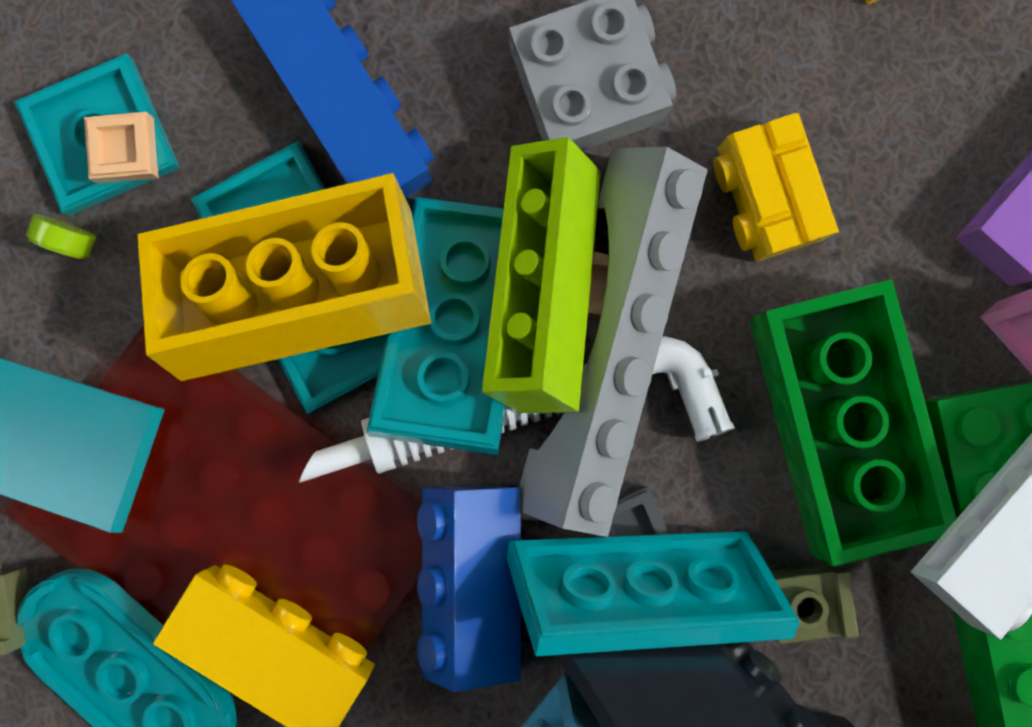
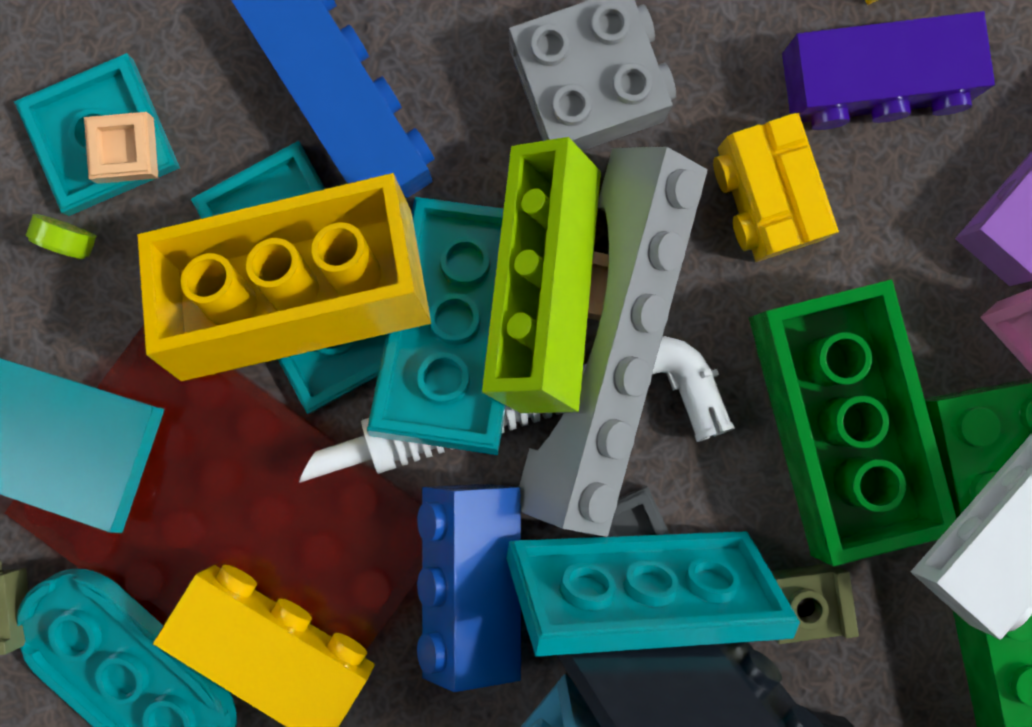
none -> dark purple brick [782,11,995,130]

